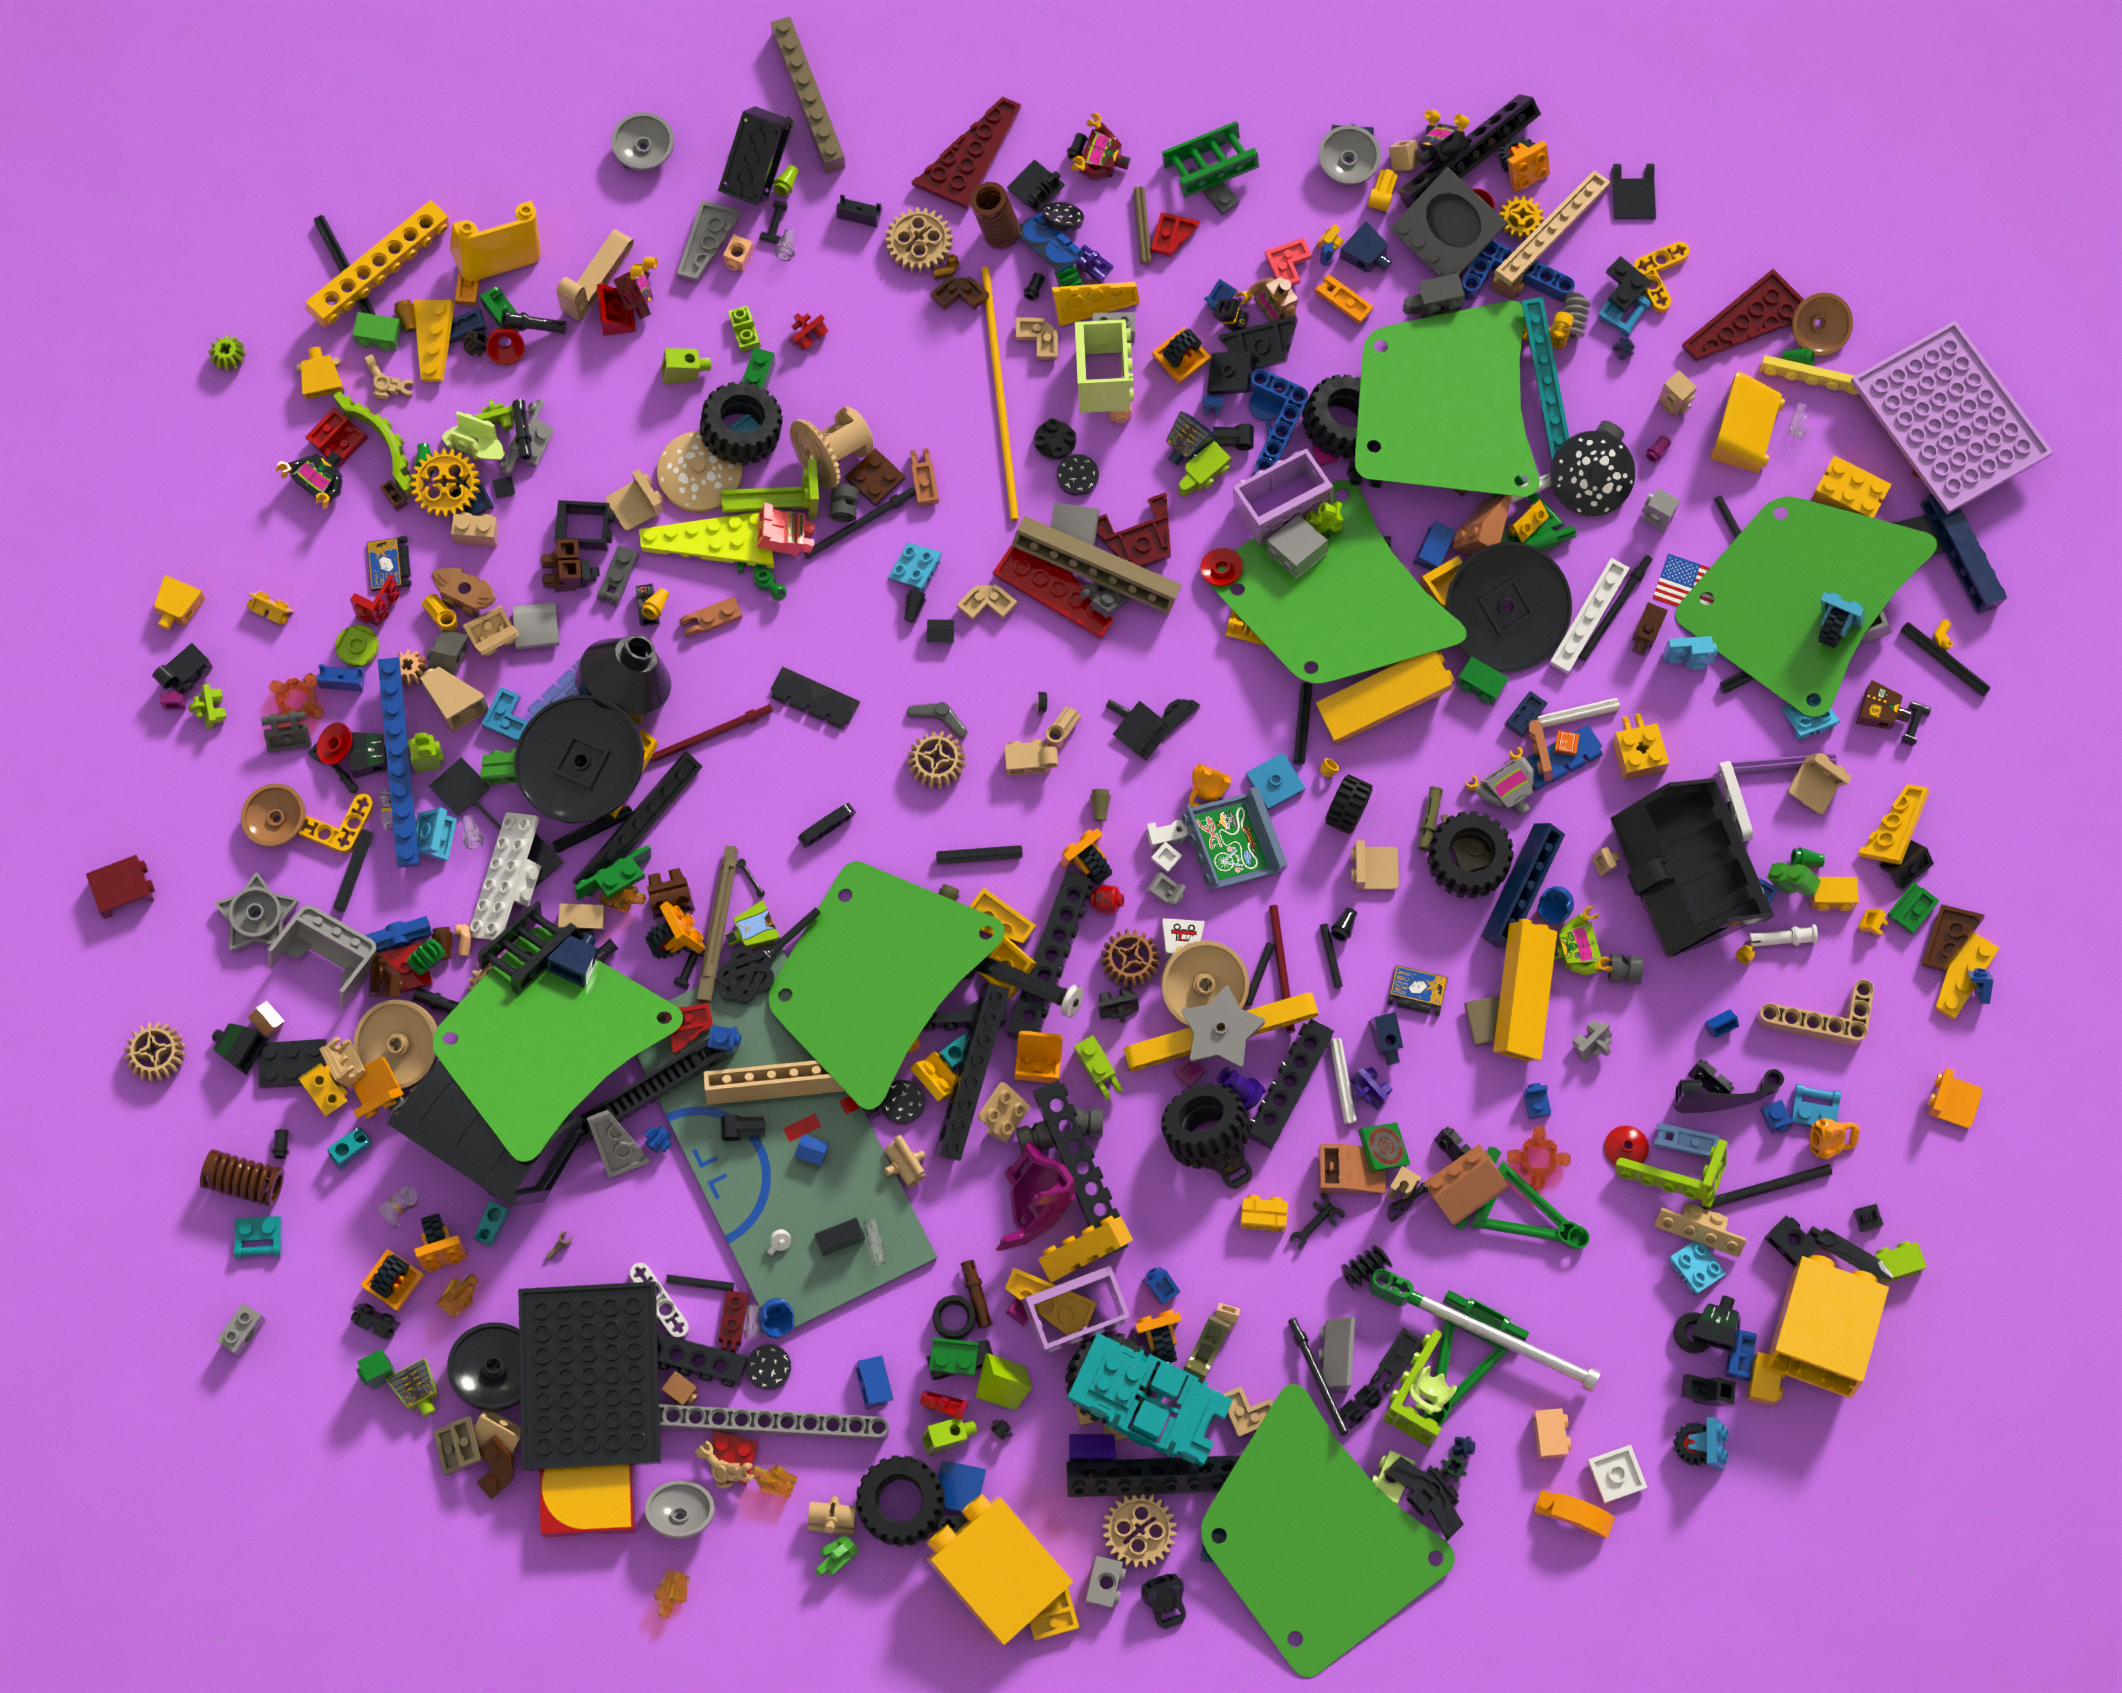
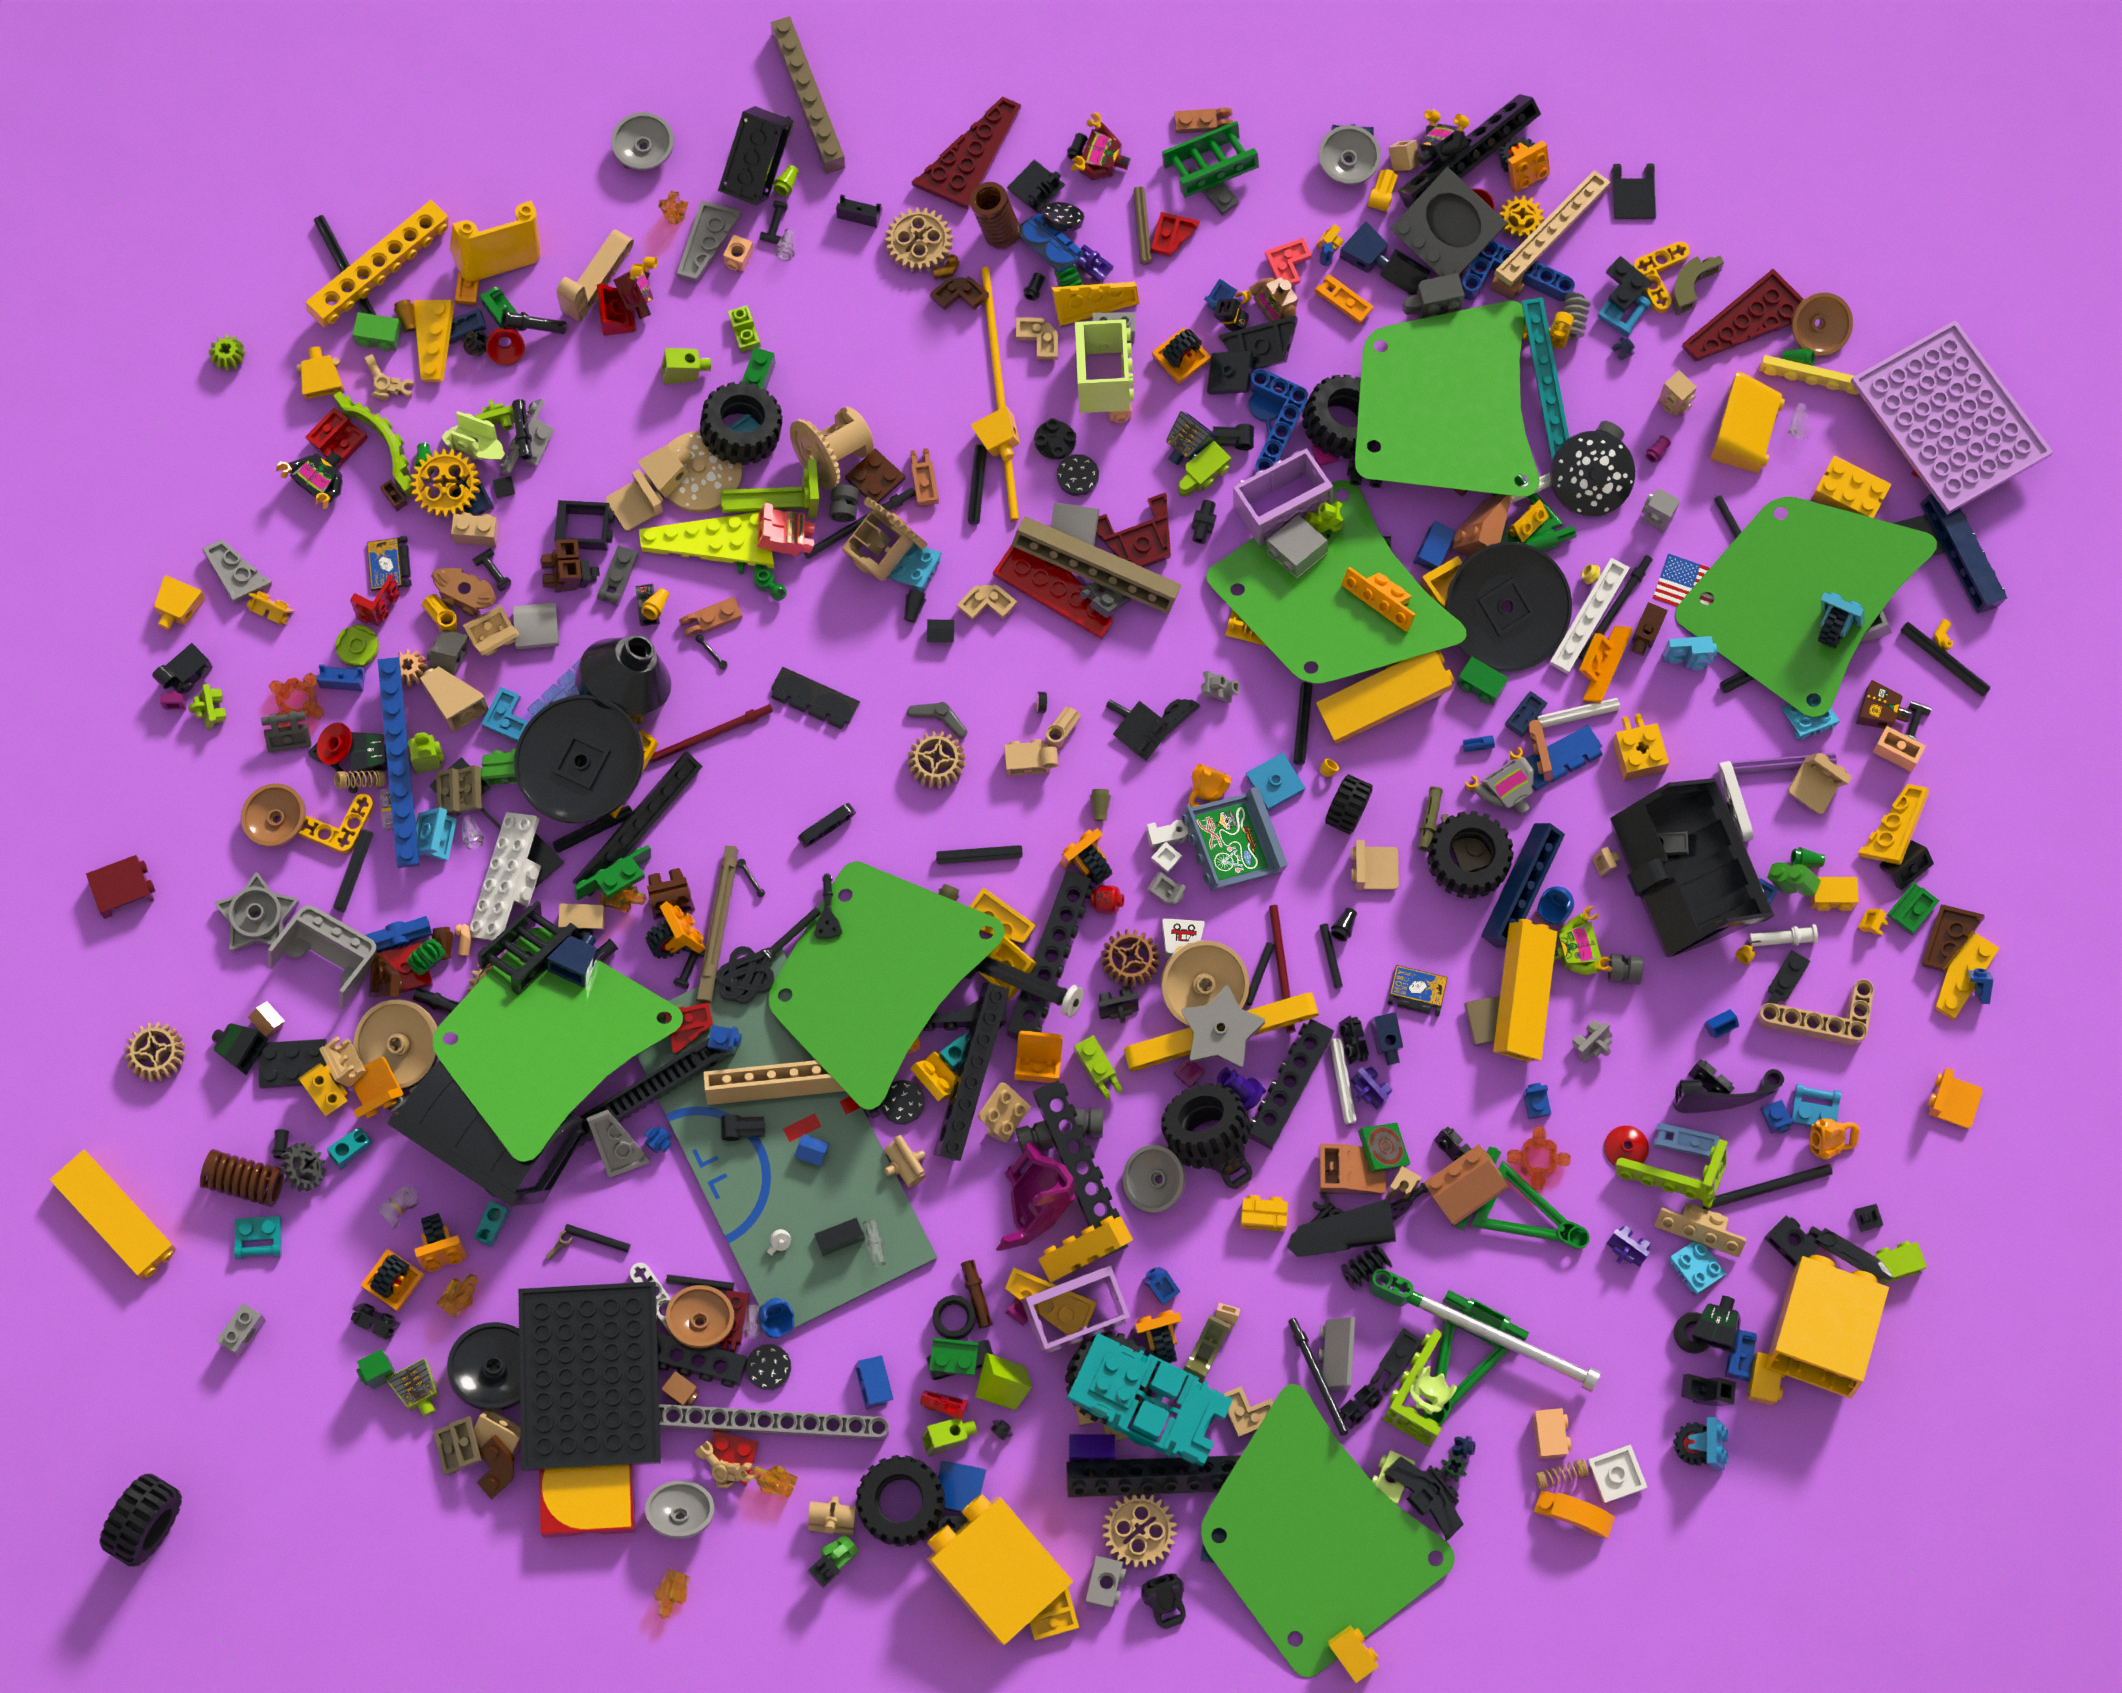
torso [725,900,780,950] -> none
red hips [789,313,828,351] -> none
red dish [1200,548,1243,586] -> none
blue tile [1202,394,1224,417] -> none
orange tile [1554,730,1579,756] -> none
none -> yellow brick [49,1149,176,1280]
none -> black tyre [100,1474,182,1567]
none -> light grey wing [203,539,272,603]
none -> dark grey gear [279,1142,326,1192]
none -> tan piece [334,770,385,789]
none -> dark tan slope [436,765,482,815]
none -> black piece [472,548,511,592]
none -> black bar [564,1224,631,1253]
none -> tan torso [638,445,692,498]
none -> rock [658,191,688,225]
none -> medium nougat dish [666,1285,734,1348]
none -> black hinge [695,635,728,670]
none -> black tile [808,1554,841,1589]
none -> black piece [814,873,842,939]
none -> tan piece [842,497,928,582]
none -> black axle [967,444,987,525]
none -> yellow torso [971,406,1020,461]
none -> light grey dish [1123,1145,1185,1213]
none -> nougat hinge [1174,107,1233,133]
none -> black axle [1191,500,1217,544]
none -> light grey hips [1201,671,1239,703]
none -> black panel [1287,1199,1396,1257]
none -> yellow brick [1328,1625,1379,1683]
none -> black hinge [1339,1016,1369,1065]
none -> light orange bracket [1341,567,1416,631]
none -> black panel [1380,249,1431,296]
none -> blue piece [1462,735,1495,752]
none -> tan piece [1535,1459,1588,1490]
none -> light orange bracket [1579,626,1633,703]
none -> light yellow plate [1581,564,1601,585]
none -> dark purple hips [1606,1225,1651,1267]
none -> dark grey piece [1658,831,1689,855]
none -> olive arch [1672,256,1724,315]
none -> black hinge [1767,950,1810,1004]
none -> light nougat brick [1873,726,1926,772]

